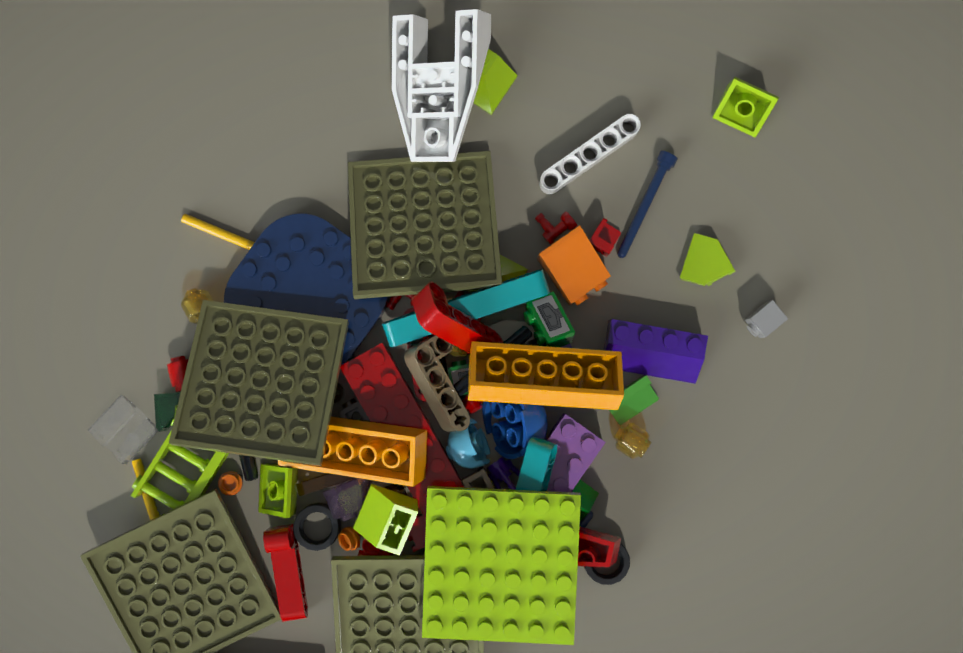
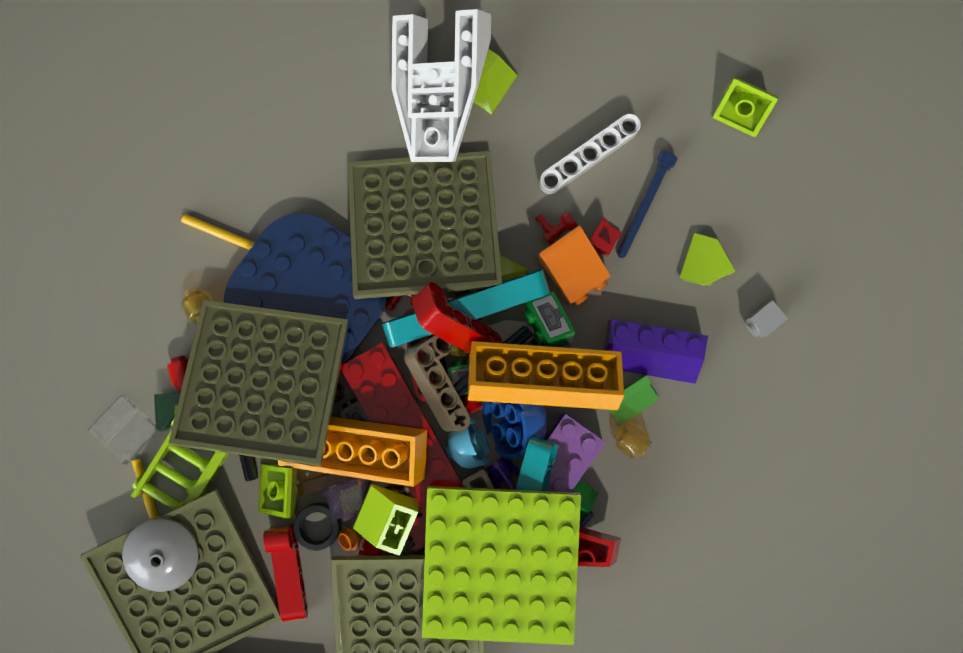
orange plate [218,471,243,496] -> none
black tyre [584,543,630,585] -> none
none -> light grey dish [122,518,199,592]

